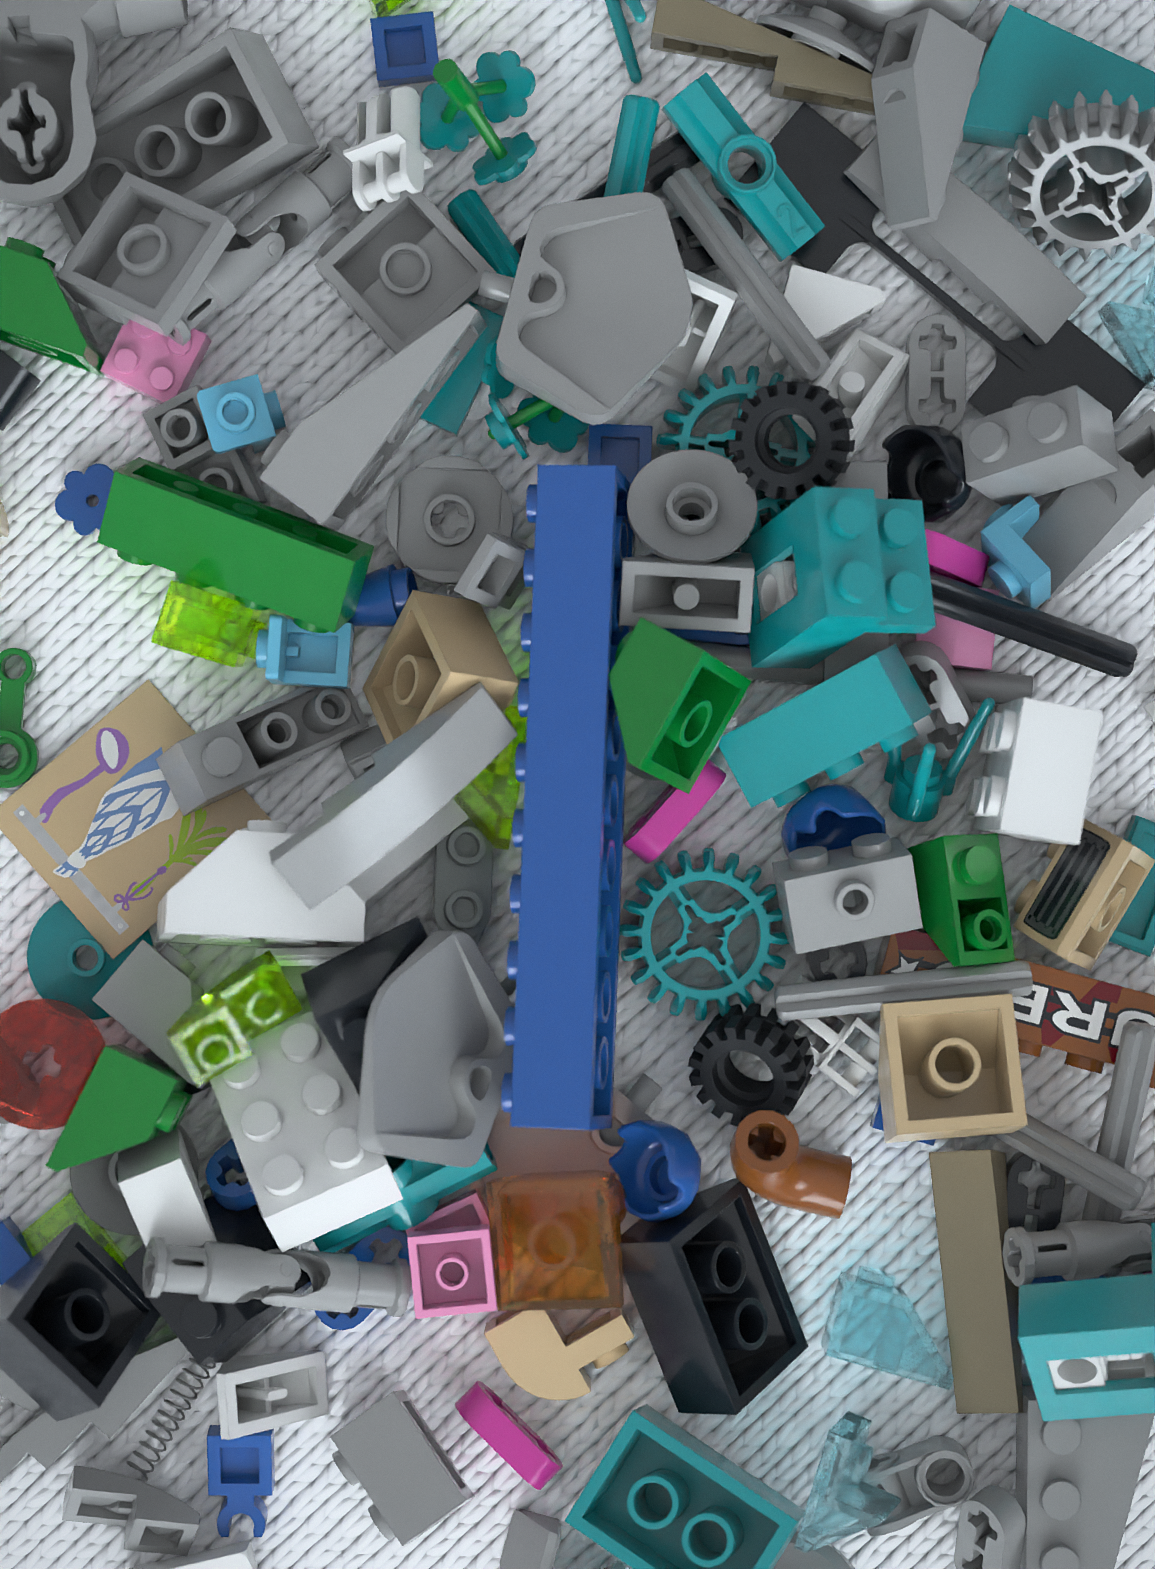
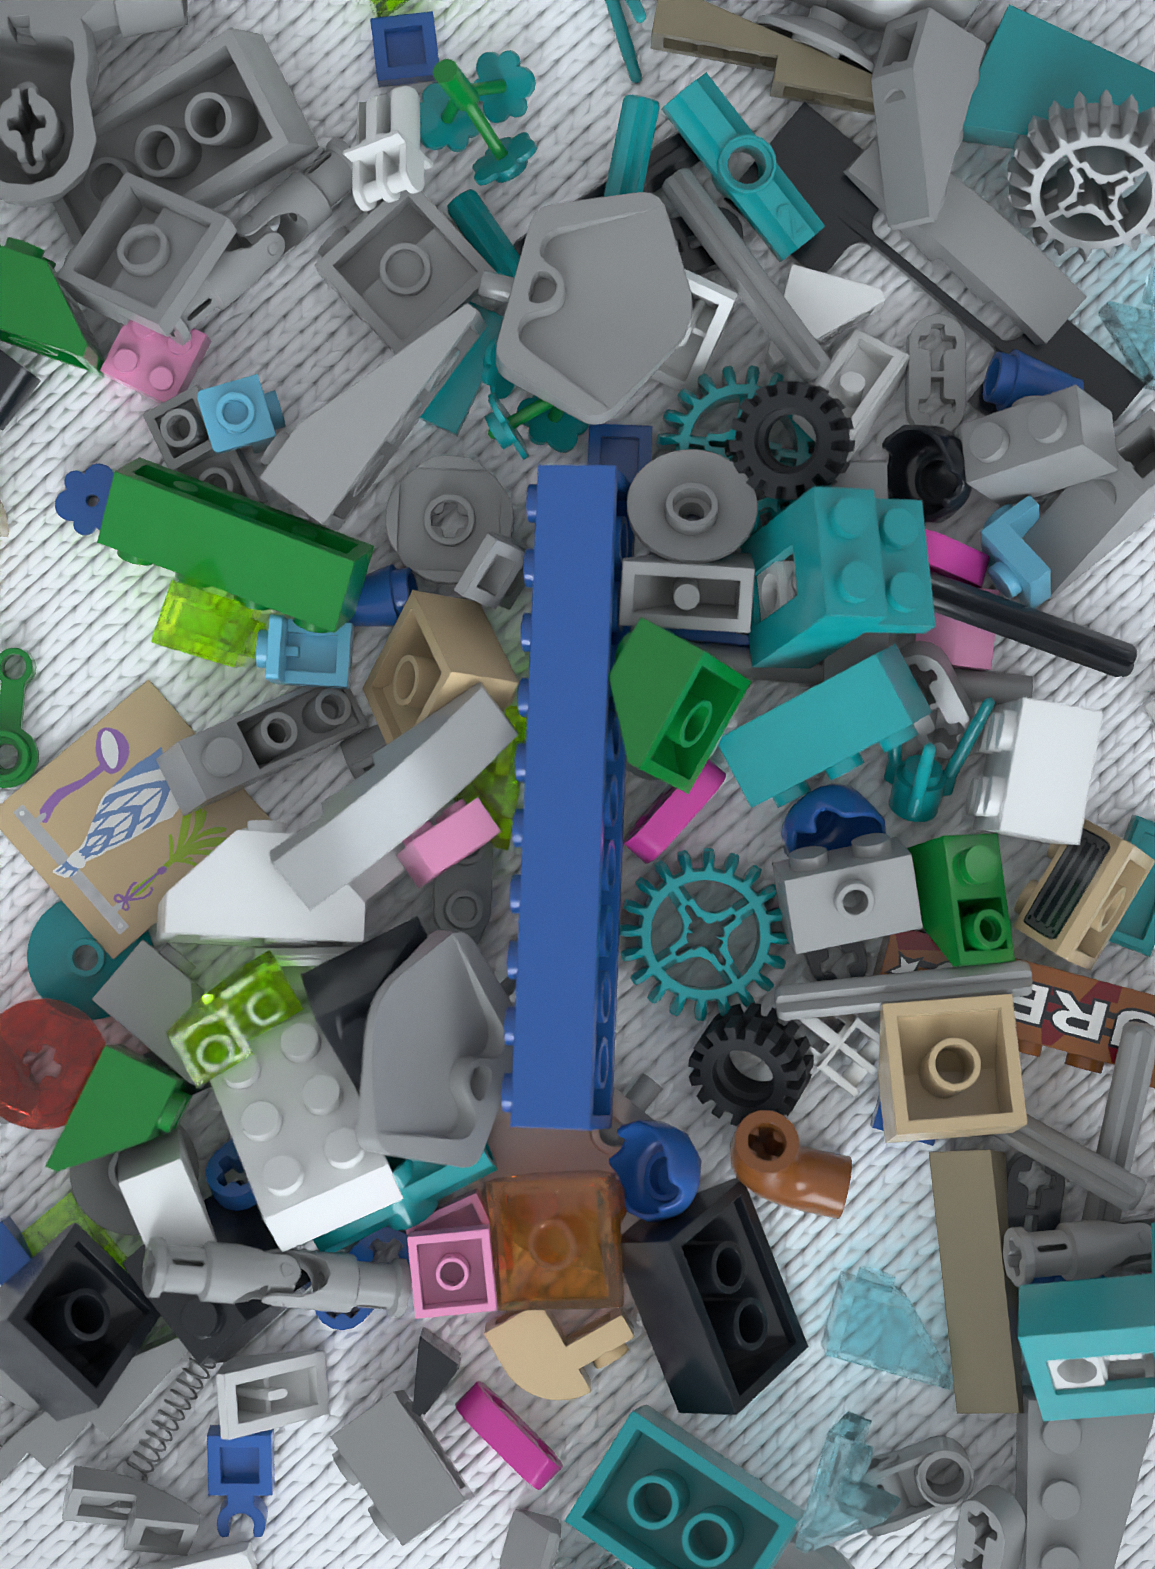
none -> bright pink piece [396,798,501,889]
none -> black slope [412,1327,461,1417]
none -> blue cone [983,349,1084,412]

